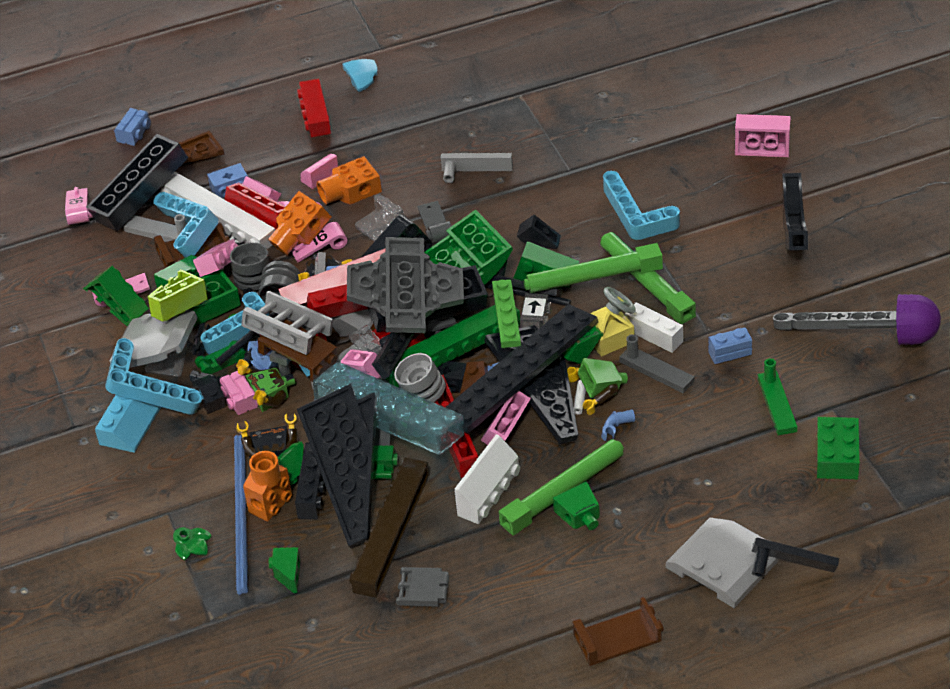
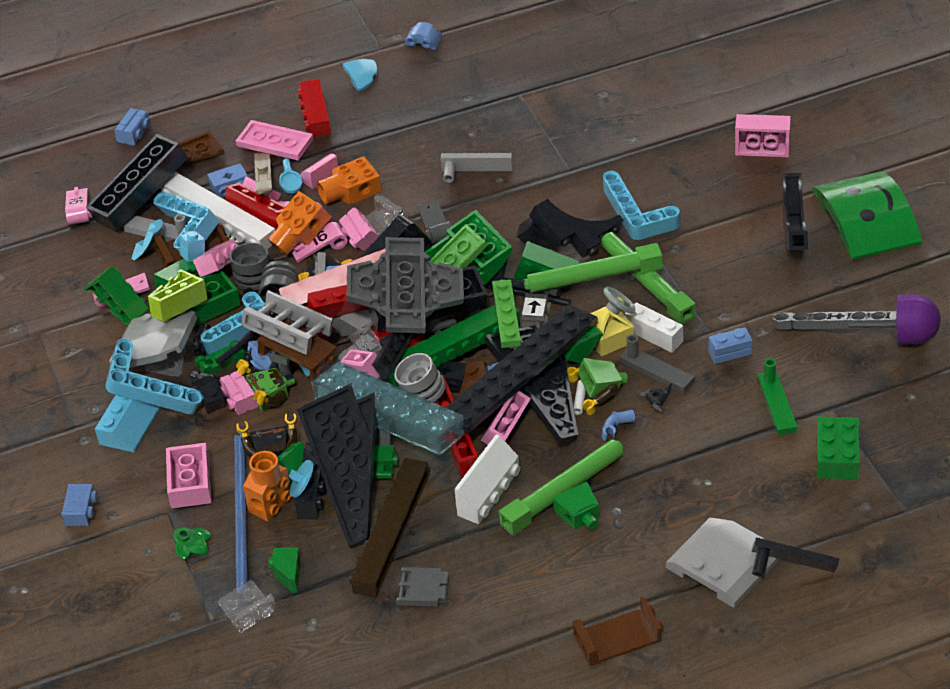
none -> medium blue brick [62,484,98,526]
none -> medium azure brick [131,219,163,260]
none -> bright pink brick [166,443,211,509]
none -> medium azure brick [180,231,205,262]
none -> clear bracket [218,581,275,633]
none -> bright pink plate [236,120,313,160]
none -> piece [254,152,272,194]
none -> medium azure piece [279,158,302,194]
none -> medium azure piece [288,460,313,498]
none -> bright pink brick [339,208,379,251]
none -> medium blue cylinder [405,22,442,50]
none -> bright green tile [430,224,488,268]
none -> black arch [529,199,624,258]
none -> black piece [636,383,672,413]
none -> green slope [812,171,922,260]

